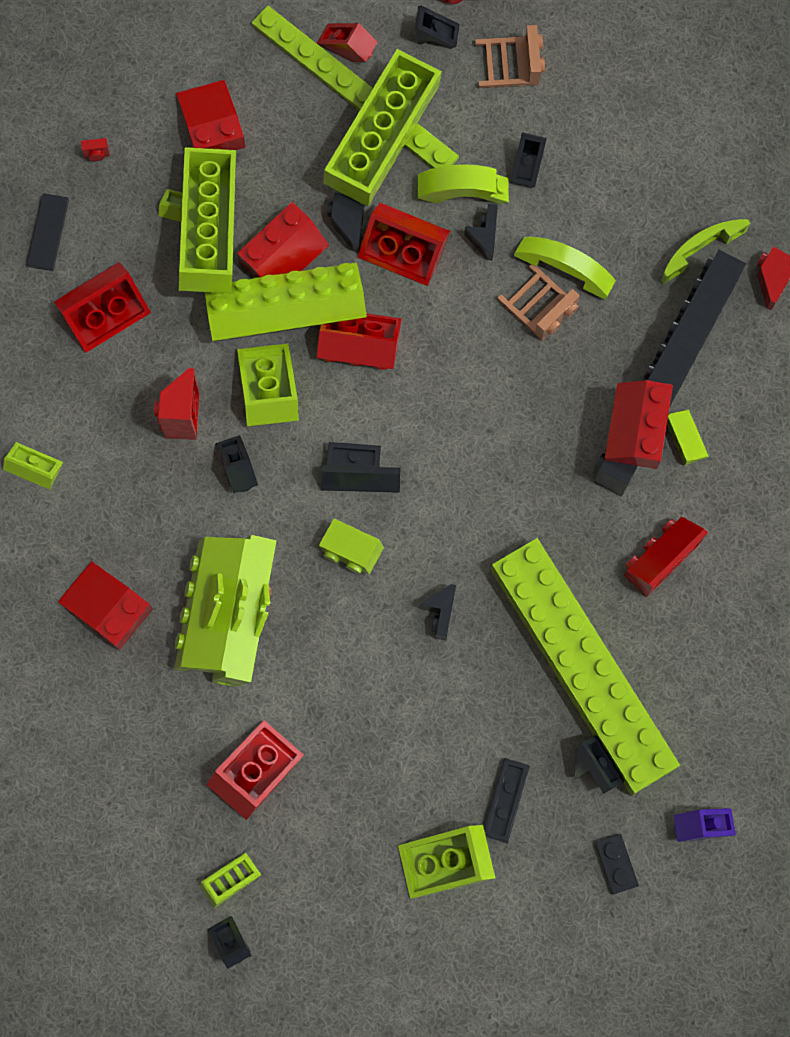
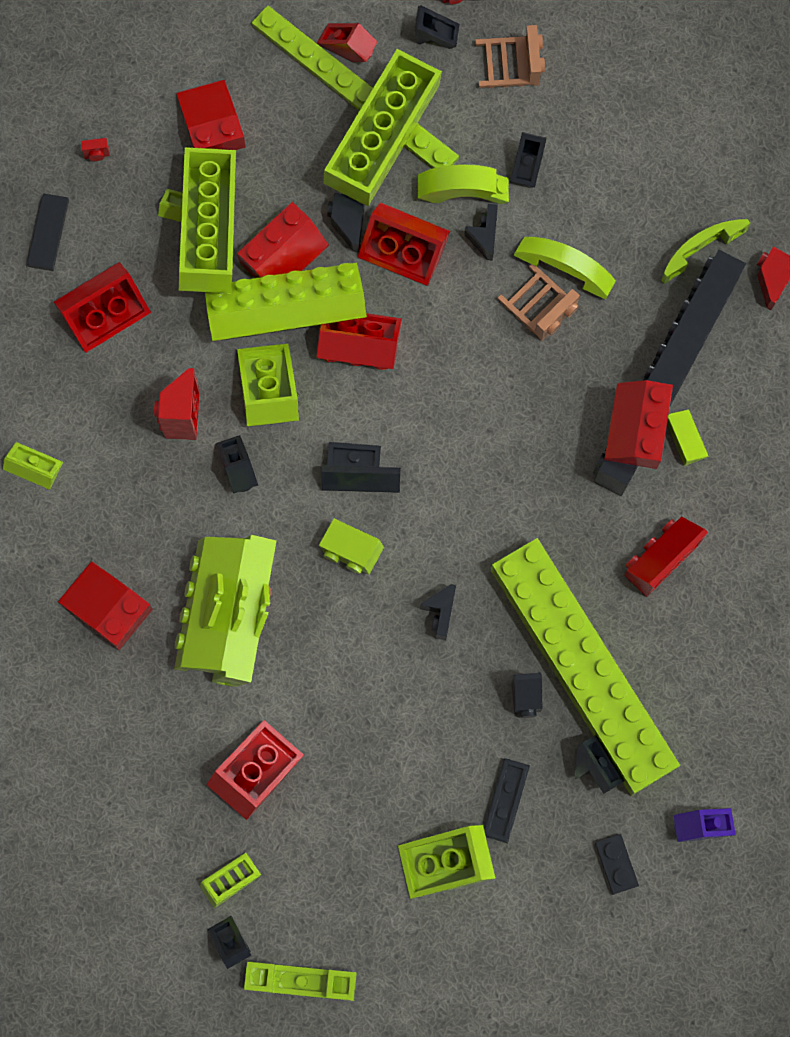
none -> lime slope [244,962,357,1001]
none -> black slope [511,673,543,718]

